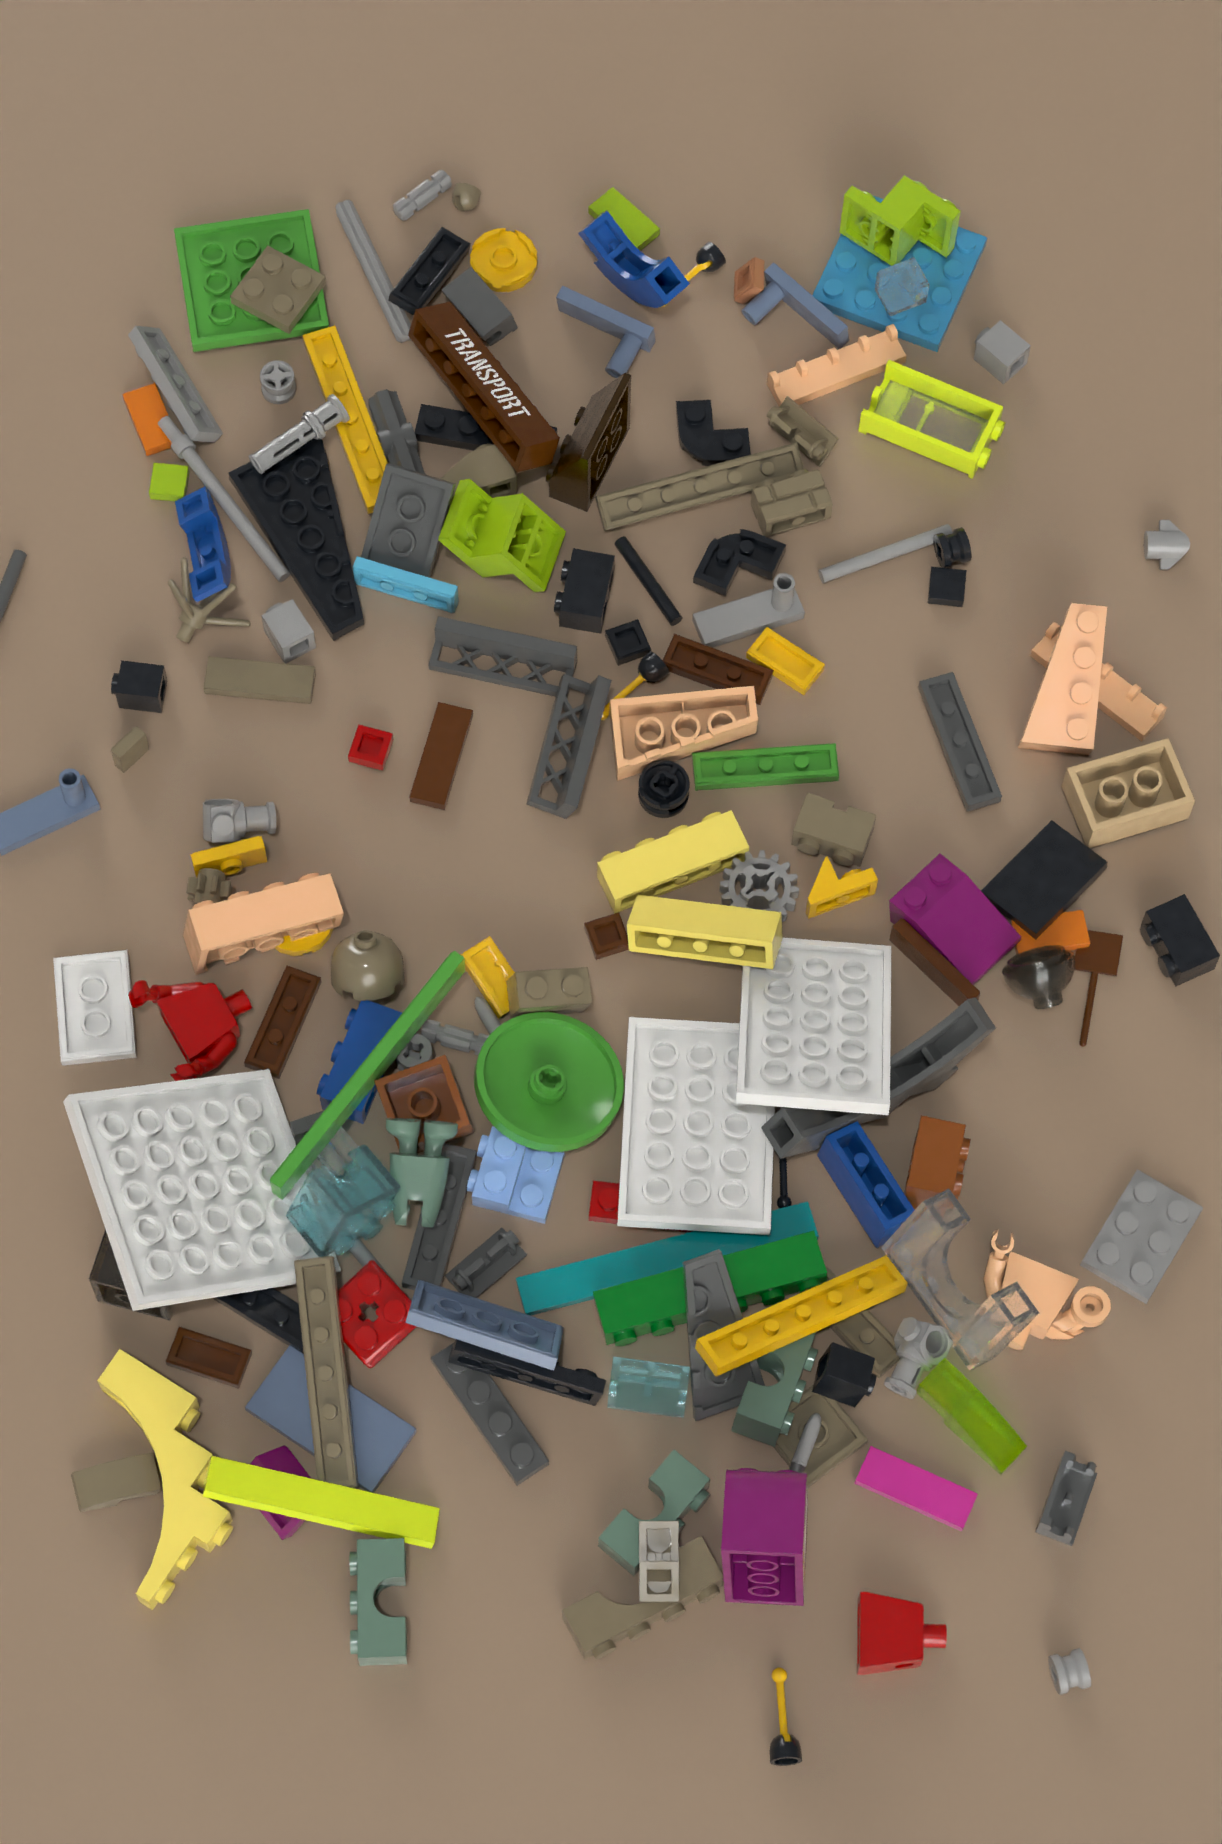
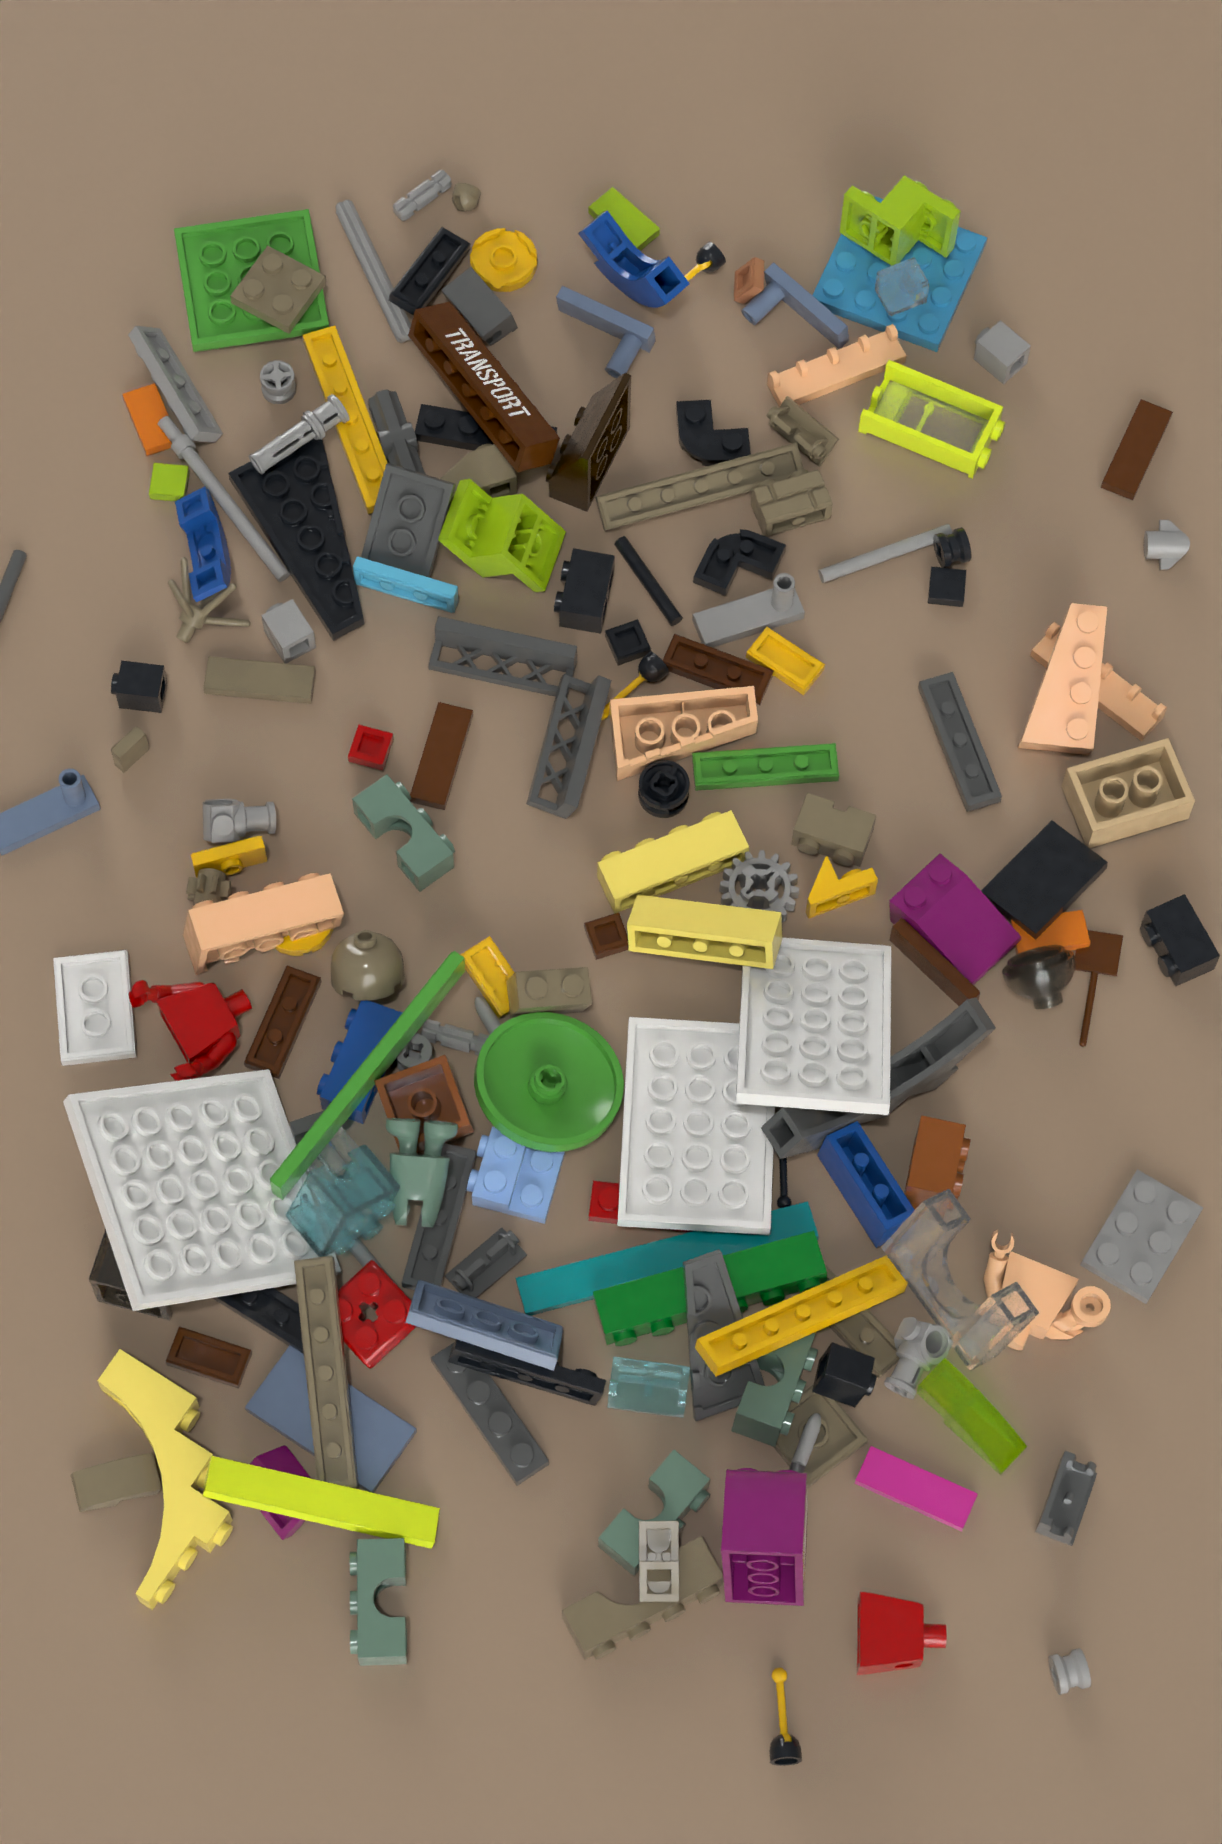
none -> sand green arch [352,774,455,892]
none -> reddish brown tile [1101,399,1173,500]

